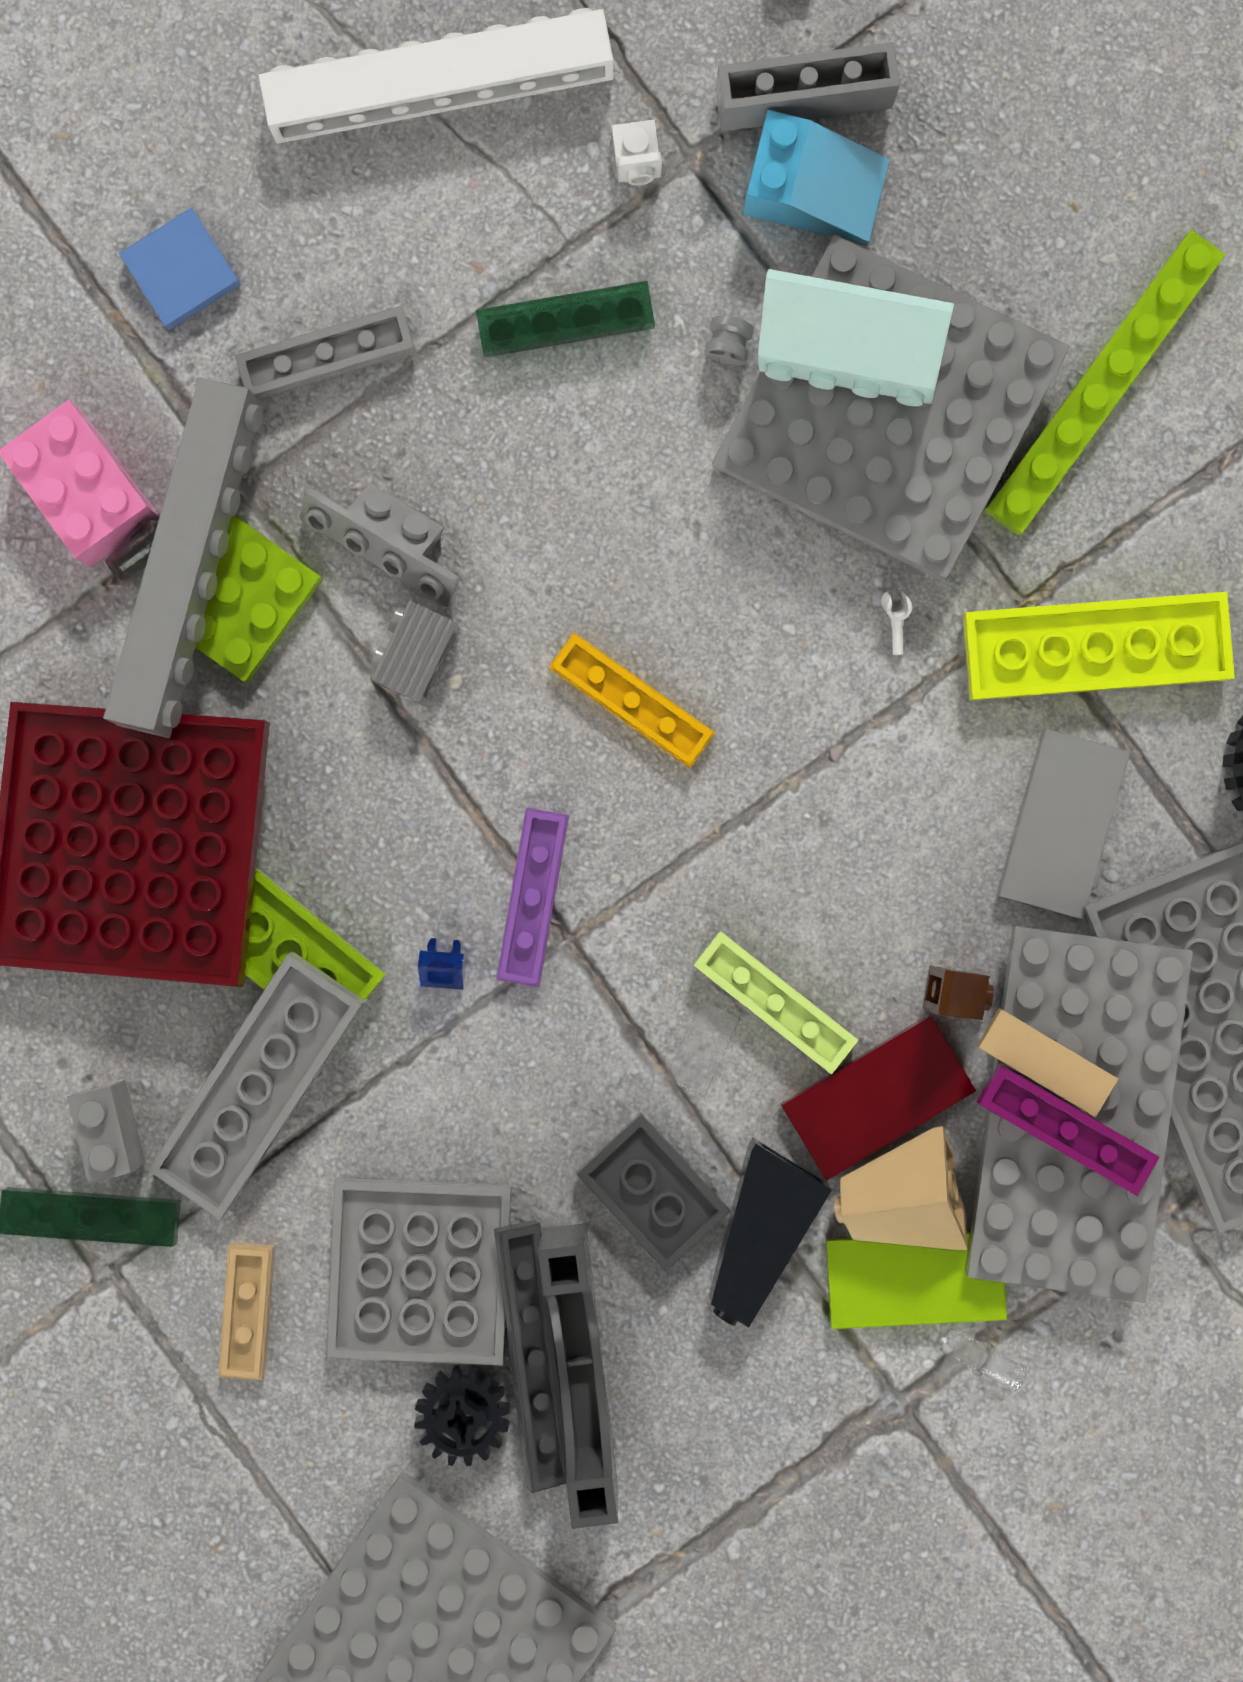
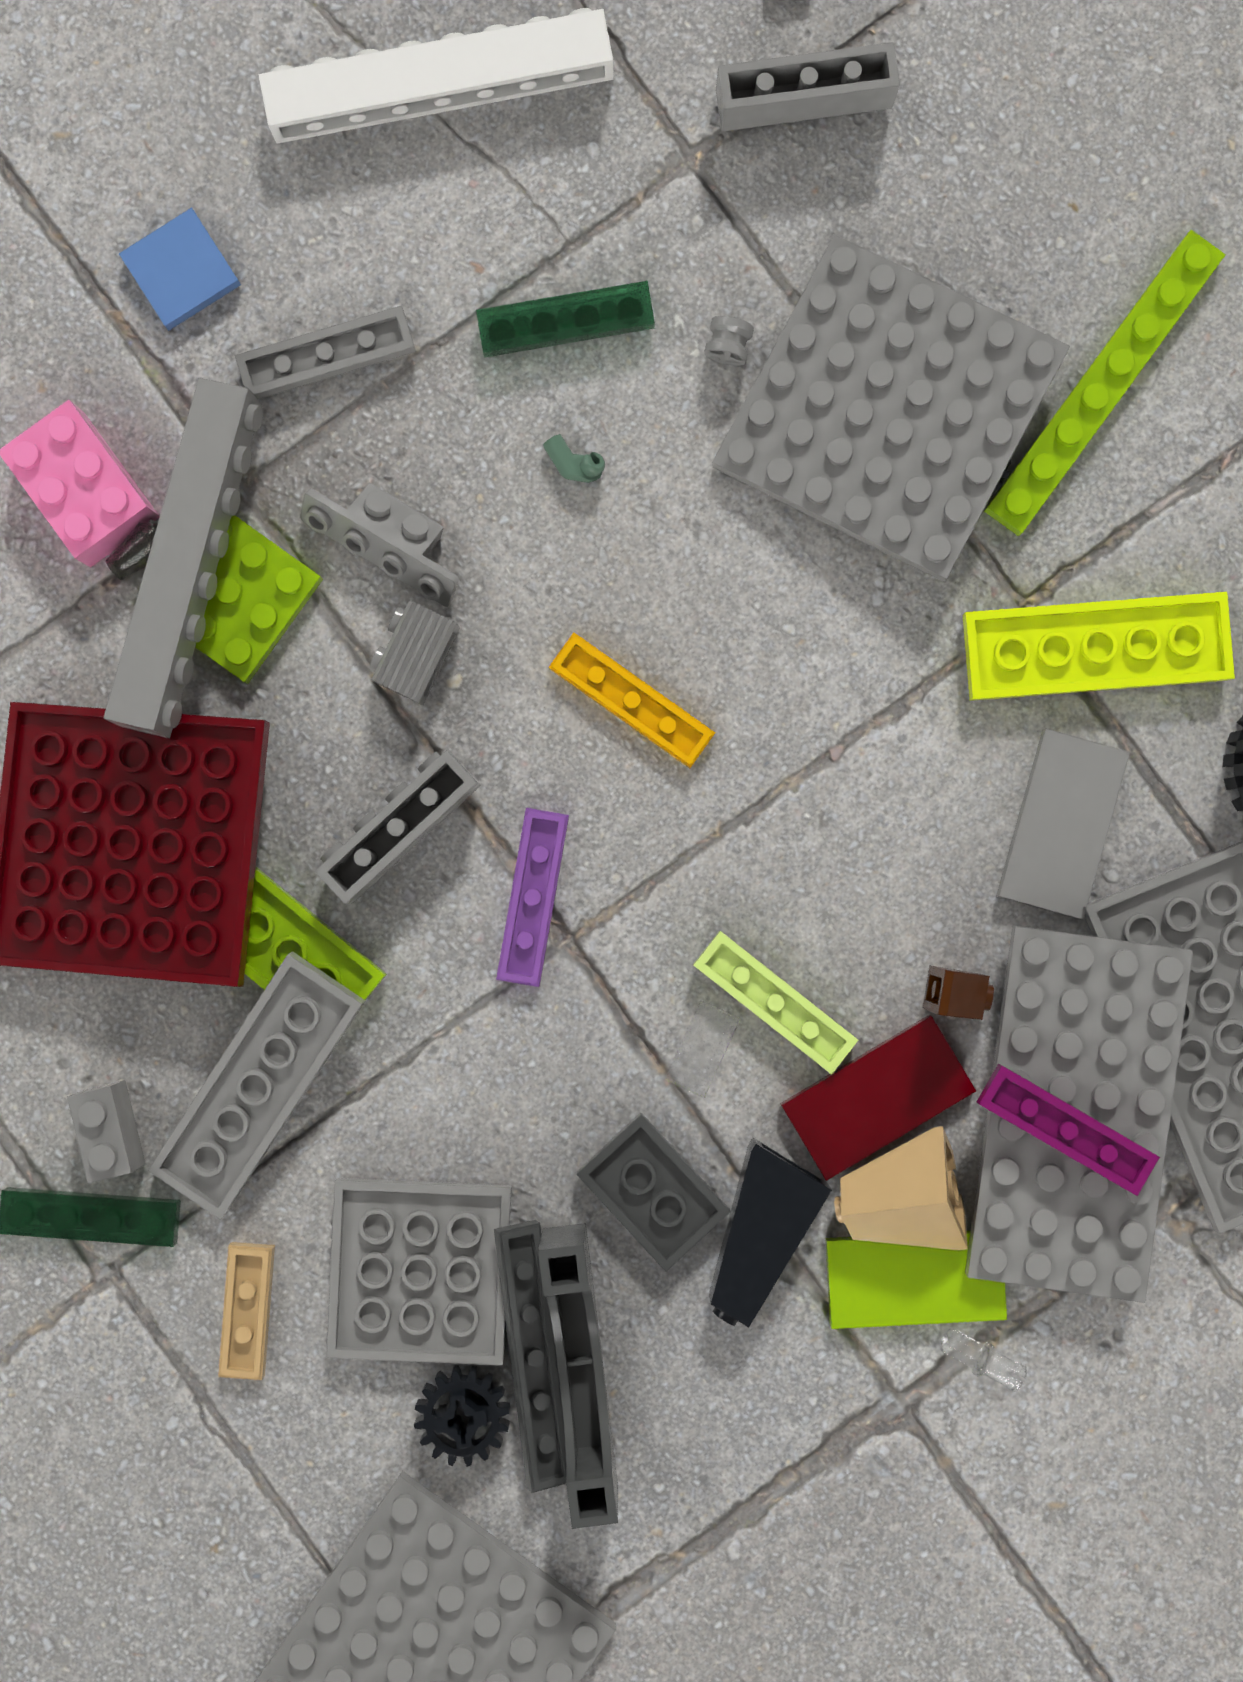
clear blue tile [418,938,465,990] -> none
white bracket [612,119,662,185] -> none
medium azure slope [743,110,889,245] -> none
light aqua slope [758,269,954,406] -> none
white hand [881,591,913,655] -> none
tan tile [976,1008,1119,1117] -> none
none -> light grey brick [315,750,481,904]
none -> sand green arm [543,434,605,483]

